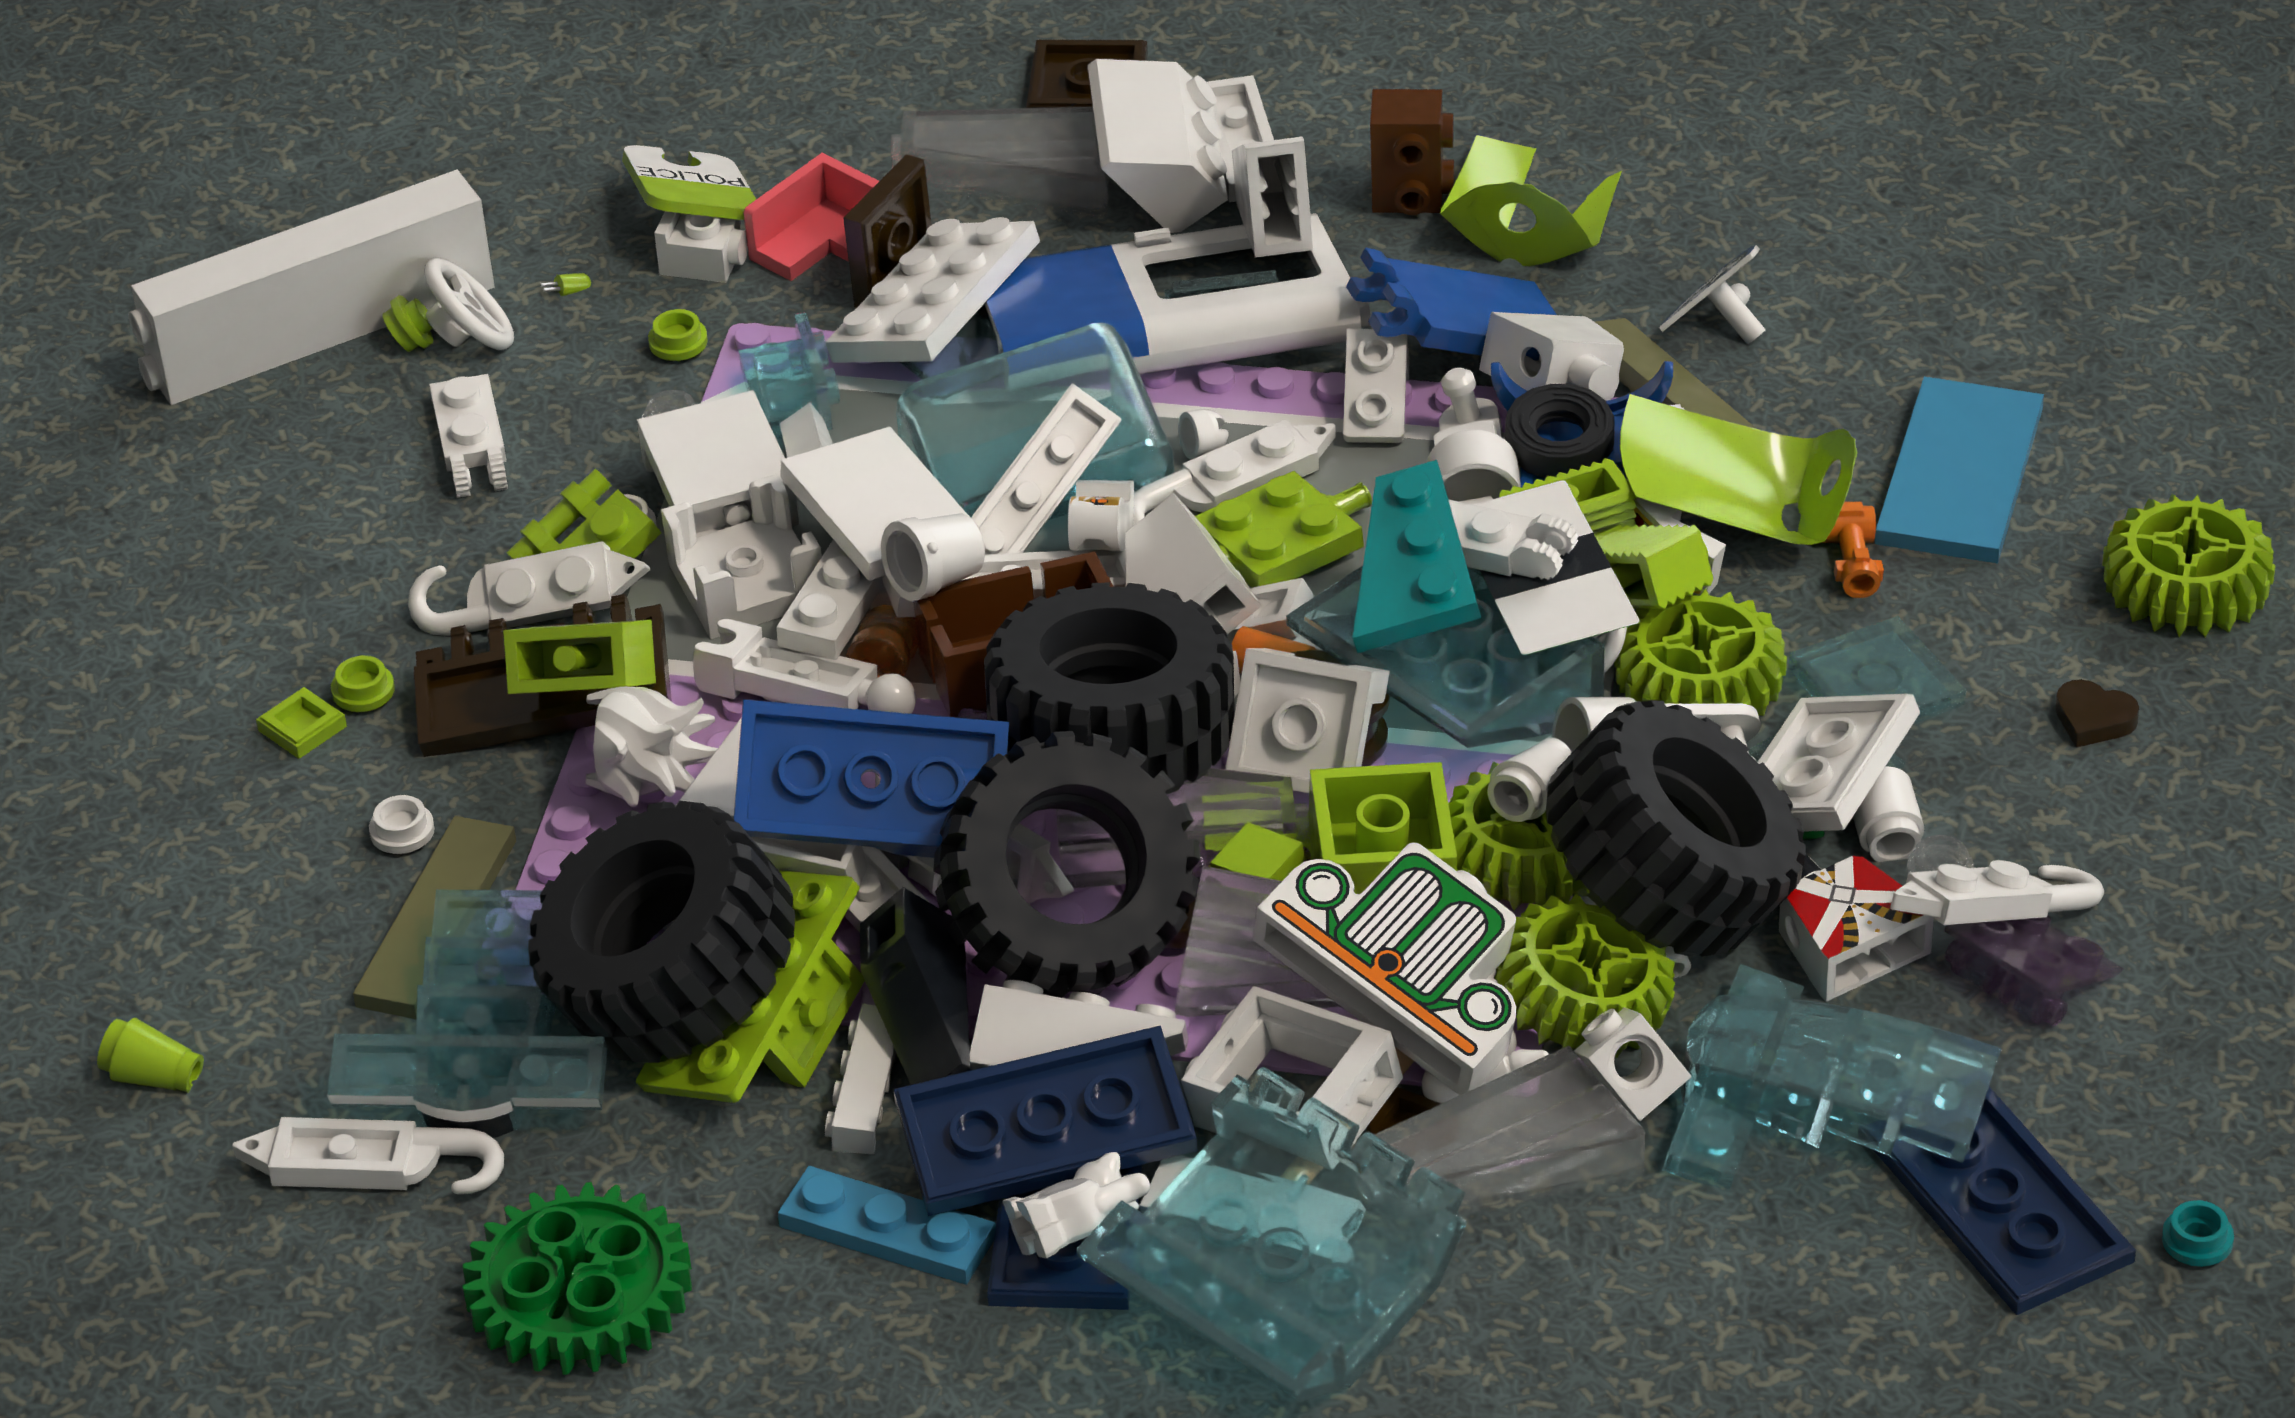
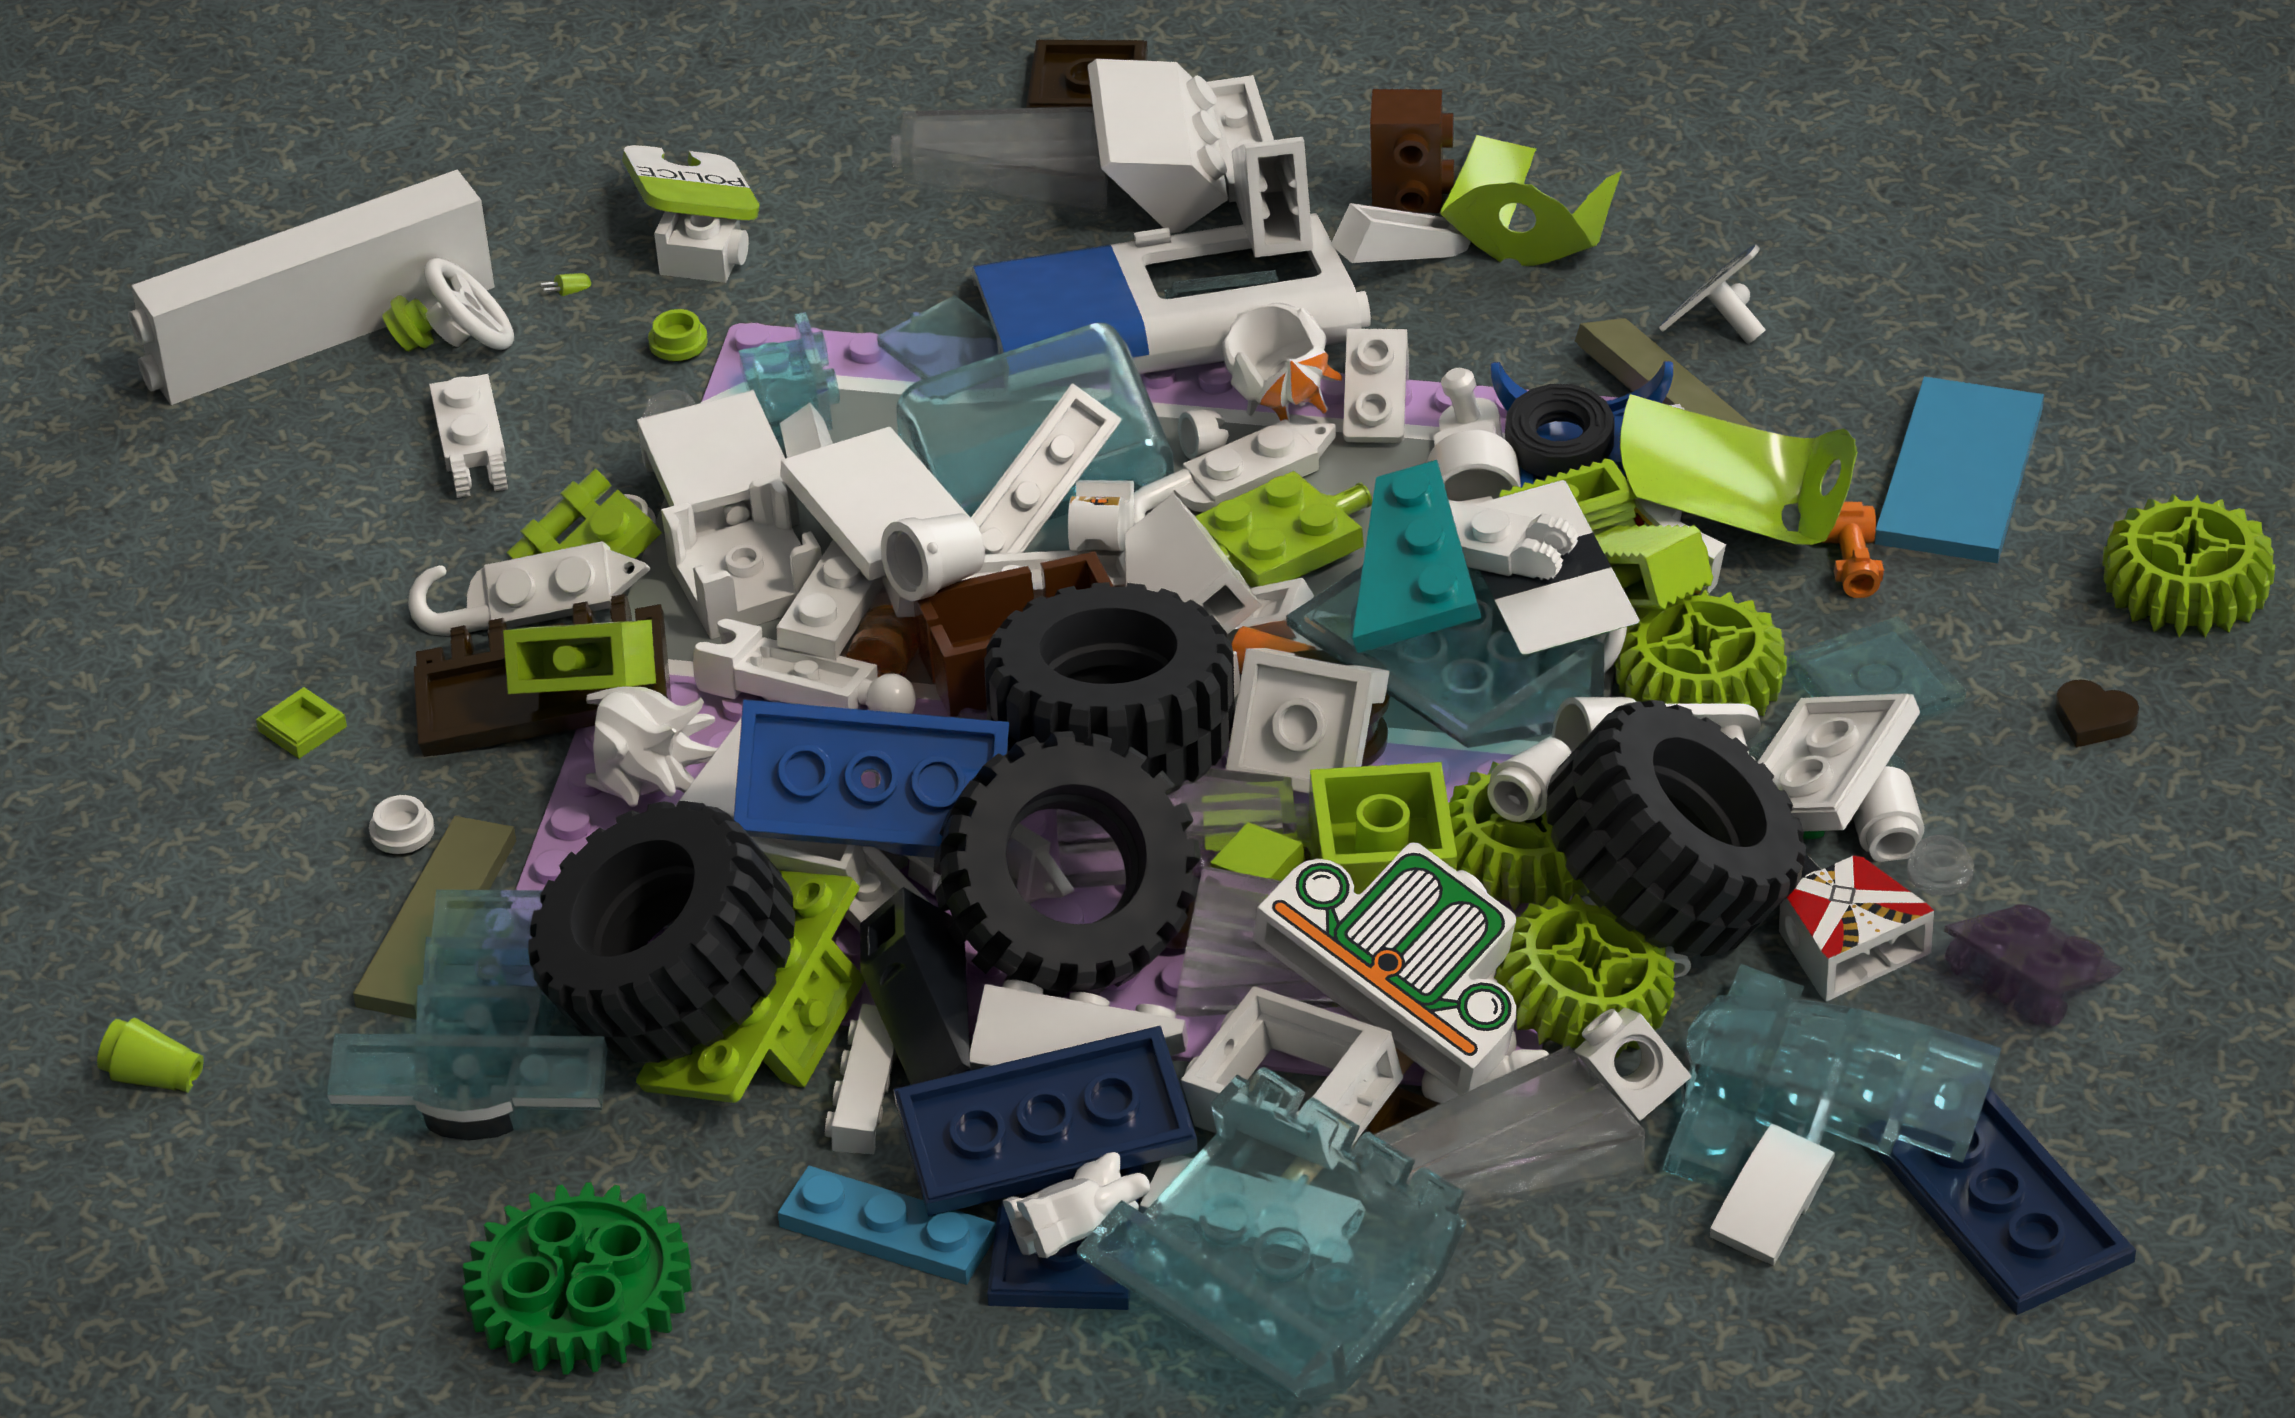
white plate [232,1117,504,1194] -> none
lime plate [331,655,395,712] -> none
coral panel [744,153,879,281] -> none
white plate [825,217,1040,363] -> none
dark brown tile [843,154,932,308] -> none
blue tile [1346,248,1557,361] -> none
white torso [1479,312,1624,401] -> none
white plate [1890,860,2104,925] -> none
teal plate [2162,1200,2234,1267] -> none
none -> white hair [1222,303,1343,421]
none -> white piece [1330,203,1471,263]
none -> white slope [1710,1123,1835,1265]

